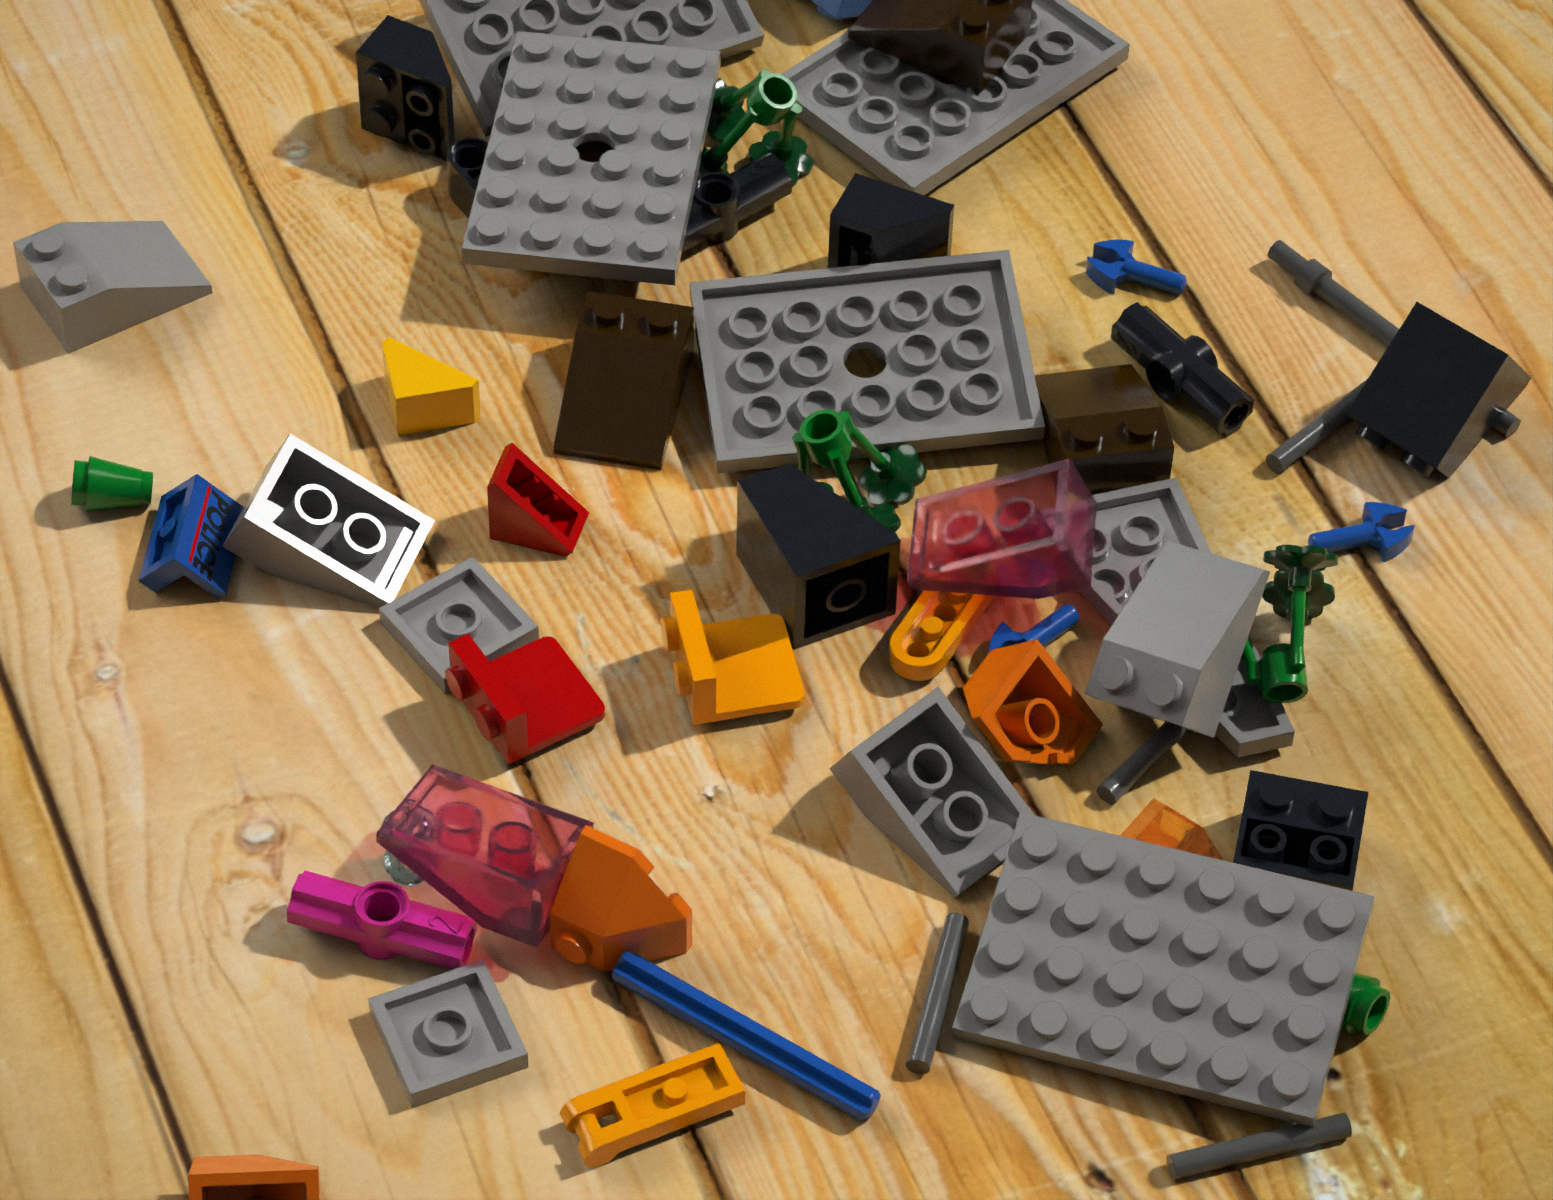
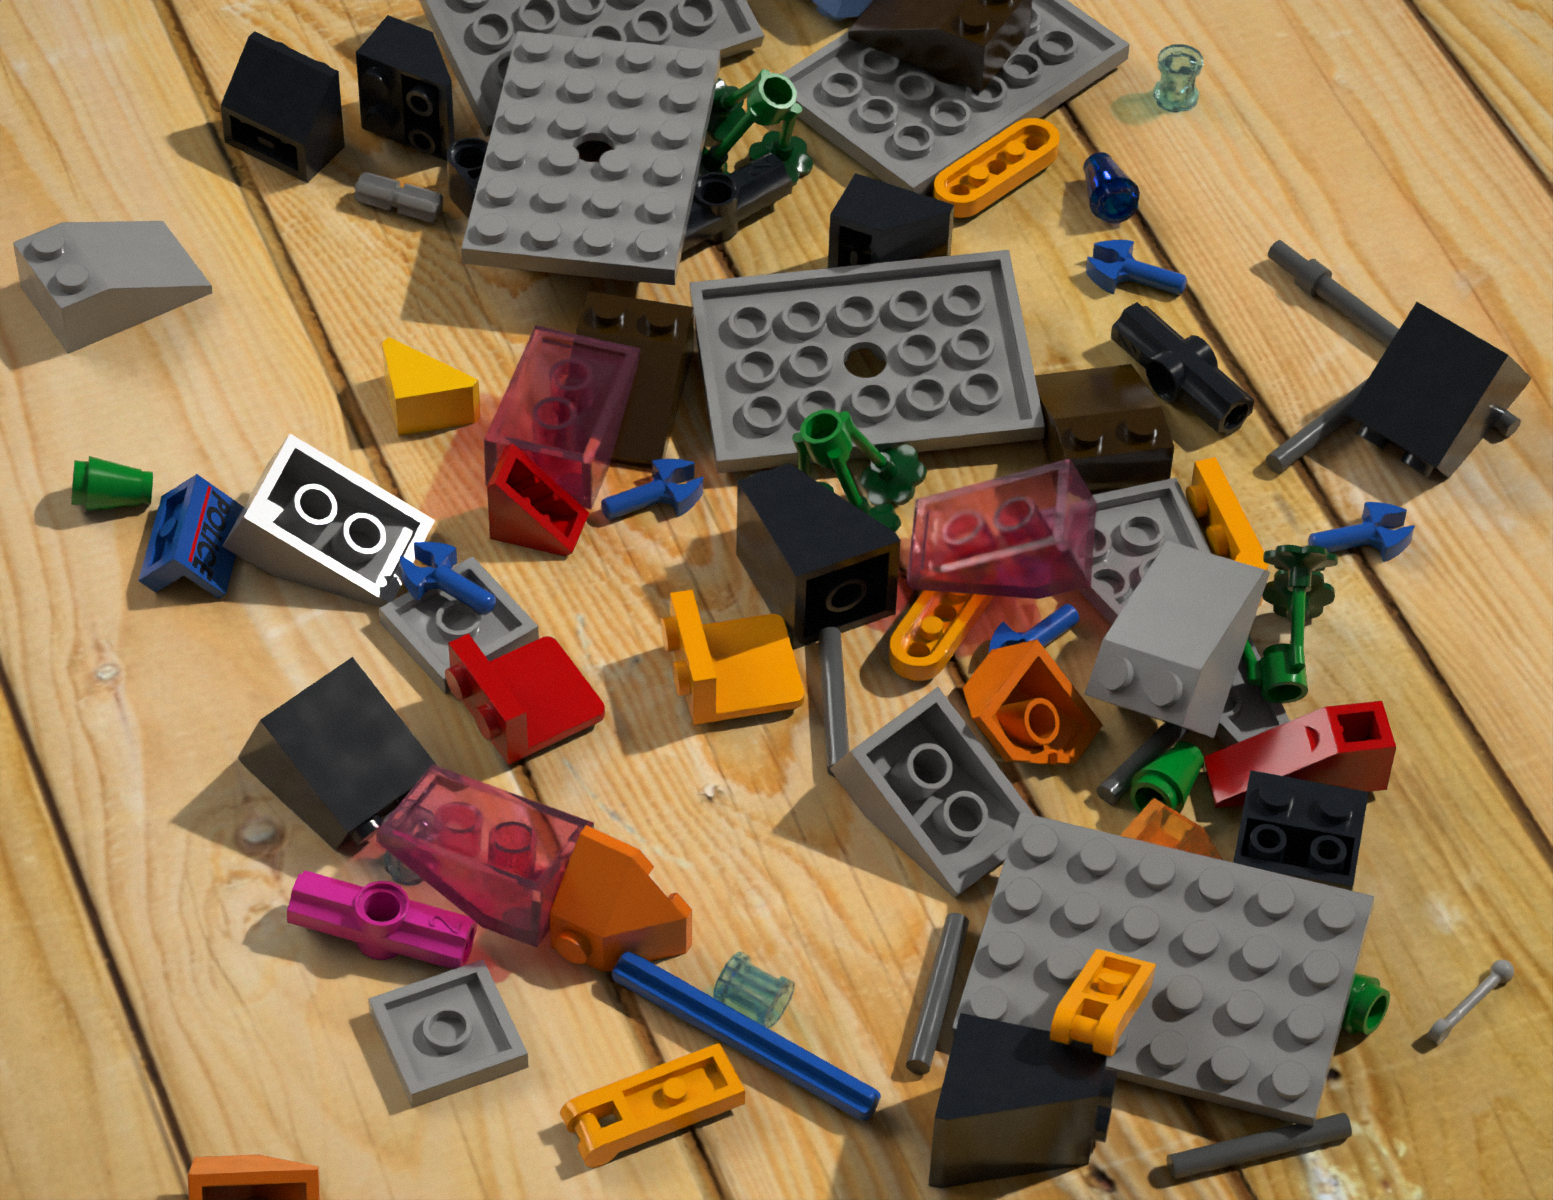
none -> black slope [221,31,345,183]
none -> black slope [238,657,439,850]
none -> light grey piece [354,172,443,223]
none -> blue bar [400,542,496,615]
none -> clear pink slope [484,325,640,510]
none -> blue bar [601,459,704,520]
none -> clear light blue bush [713,952,795,1028]
none -> dark grey bar [818,627,849,777]
none -> black slope [928,1013,1118,1188]
none -> light orange plate [933,118,1060,218]
none -> light orange plate [1050,949,1156,1057]
none -> clear blue cone [1083,152,1140,224]
none -> green cone [1130,741,1204,821]
none -> clear light blue bush [1153,44,1204,113]
none -> light orange plate [1185,457,1269,608]
none -> red slope [1203,701,1396,808]
none -> light grey hinge [1427,960,1514,1045]

